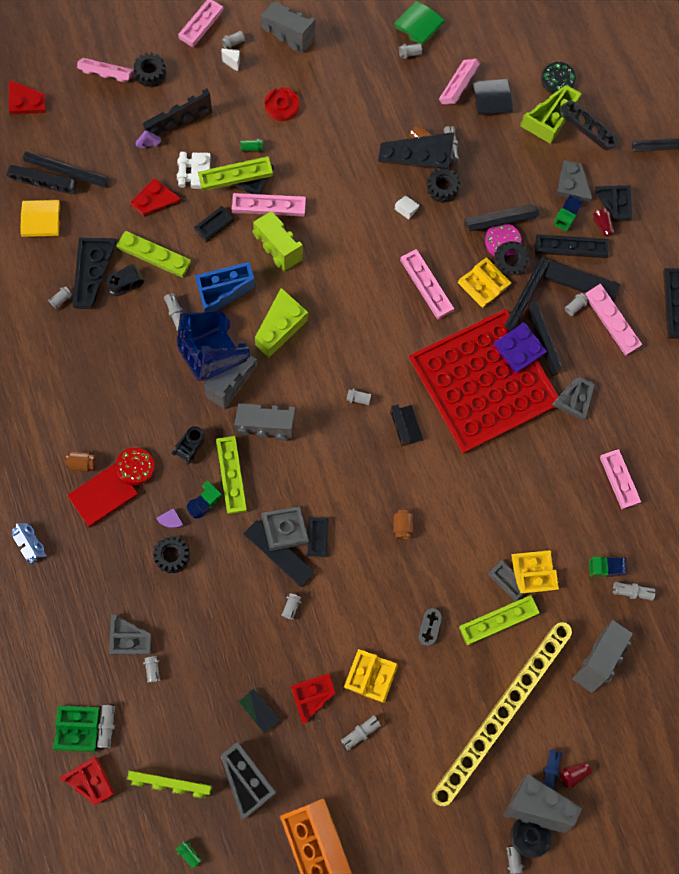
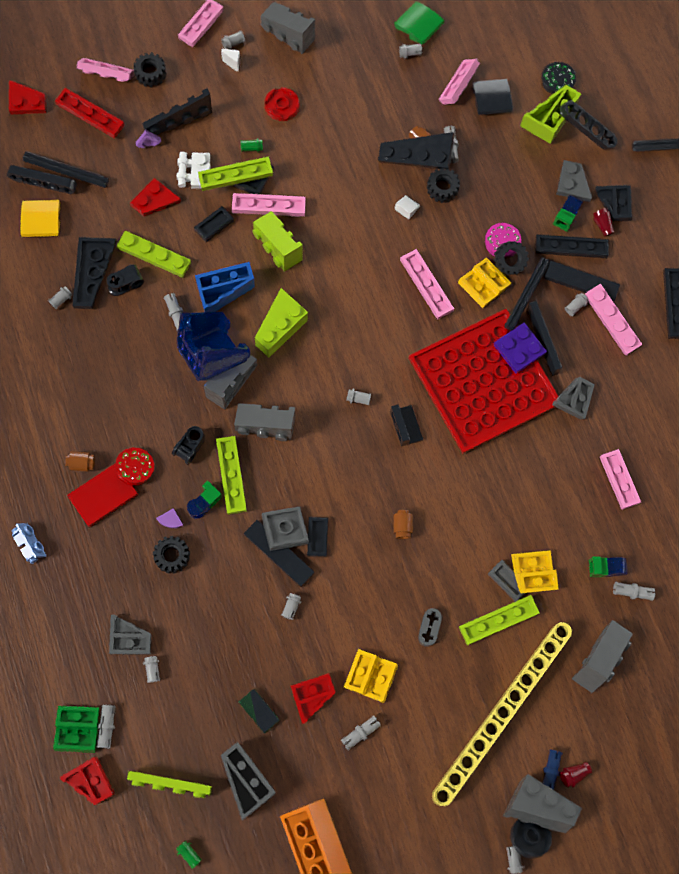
black tile [464,204,539,231] -> none
none -> red plate [55,88,125,139]

